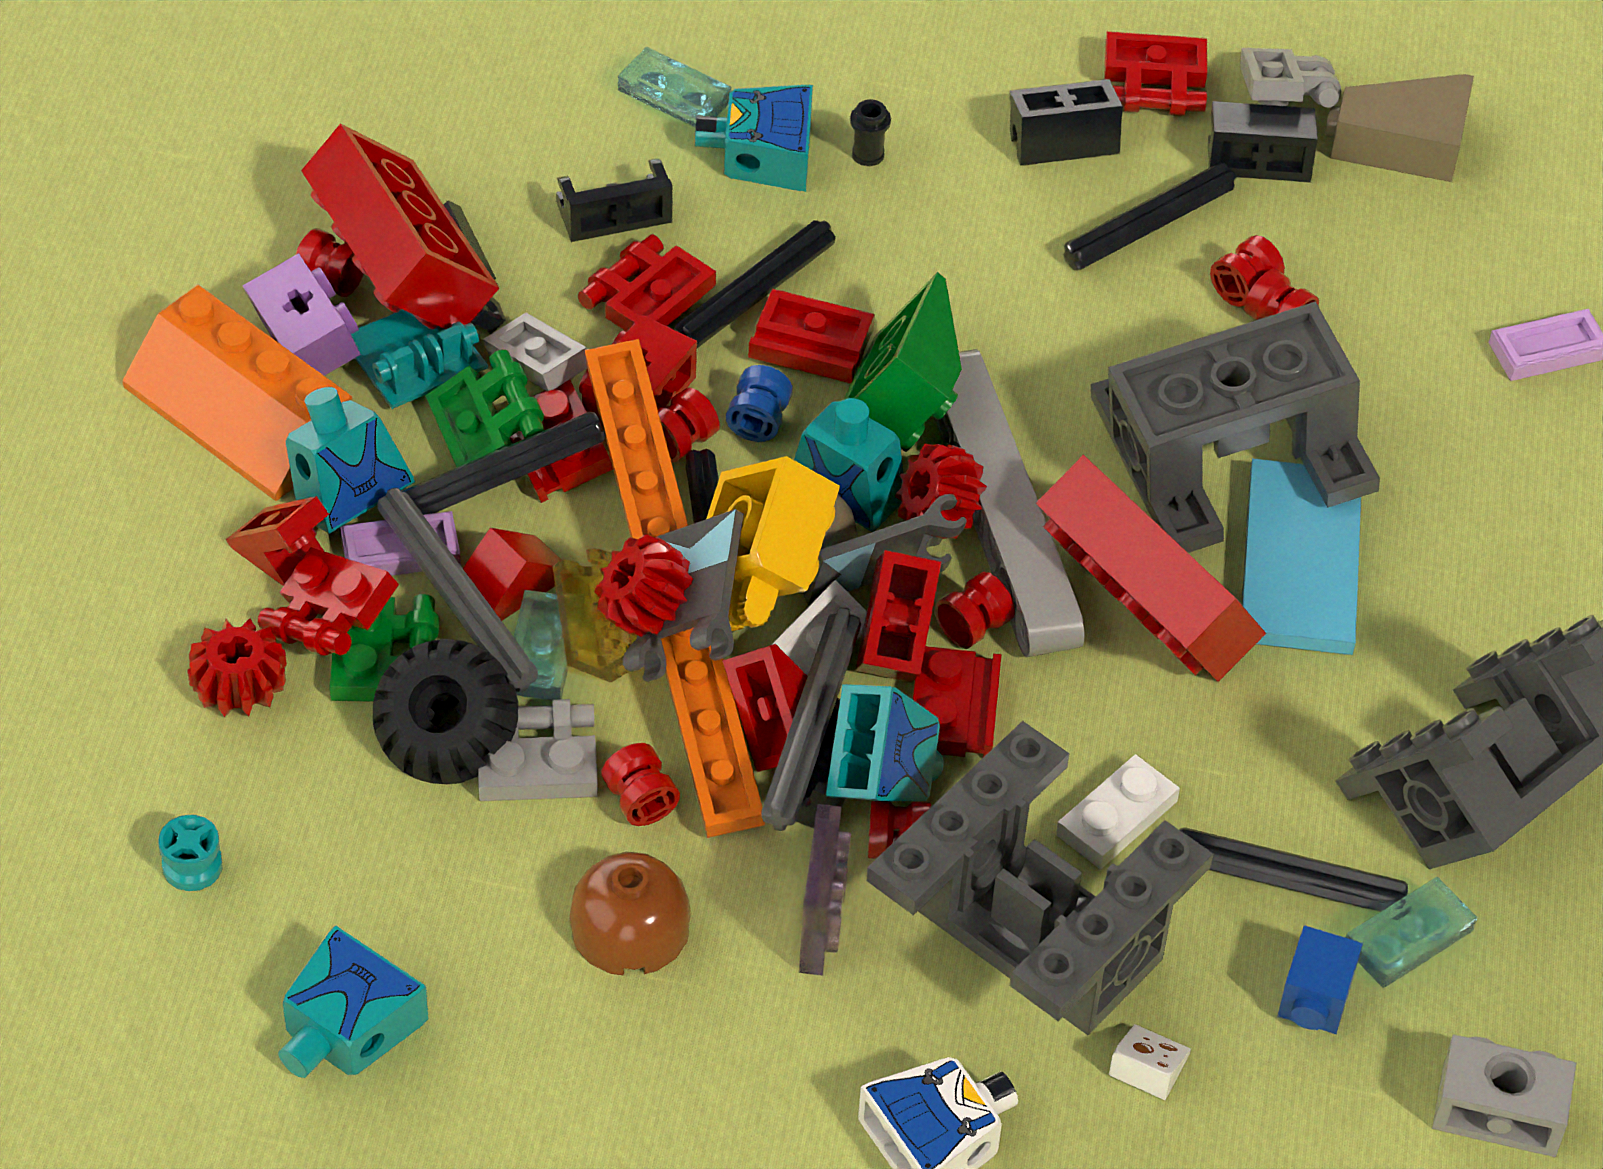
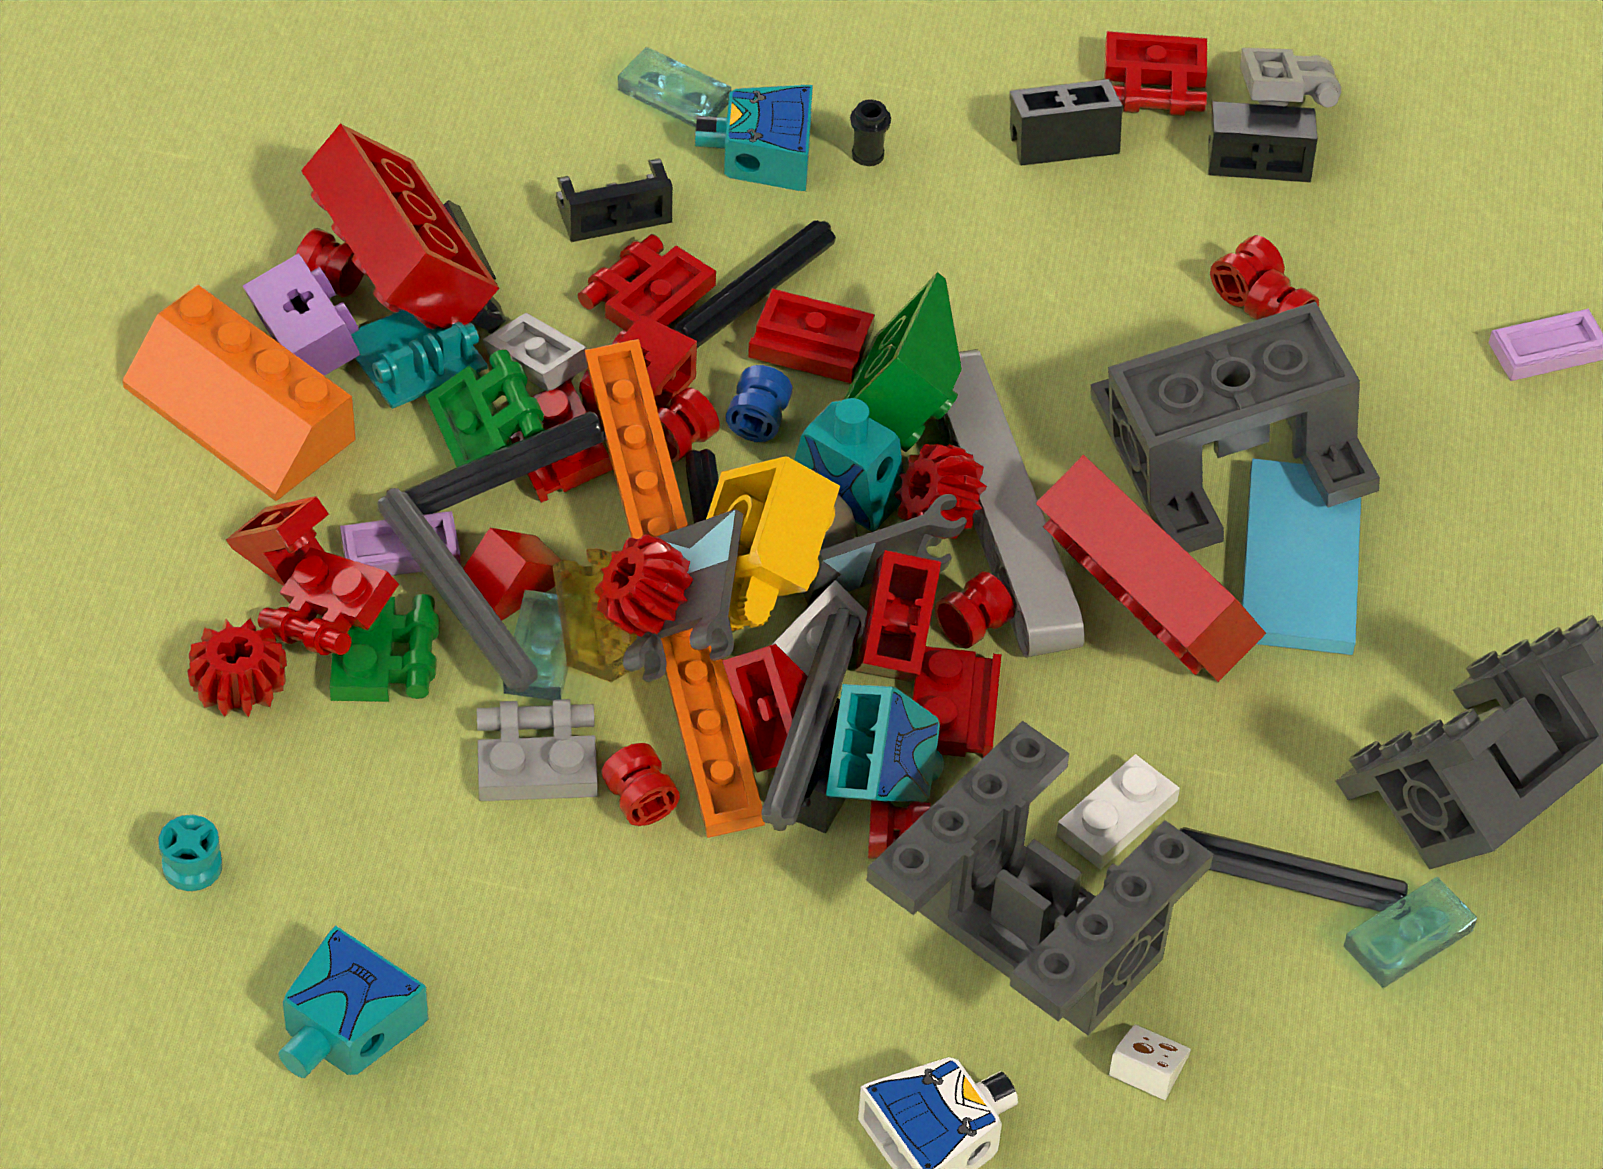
teal torso [285,387,415,534] -> none
black wheel [373,639,518,785] -> none
dark orange cylinder [570,852,691,975] -> none
plate [799,804,851,976] -> none
black axle [1063,162,1236,270] -> none
blue brick [1278,925,1363,1034] -> none
dark tan slope [1325,74,1474,182] -> none
light grey brick [1432,1034,1577,1157] -> none

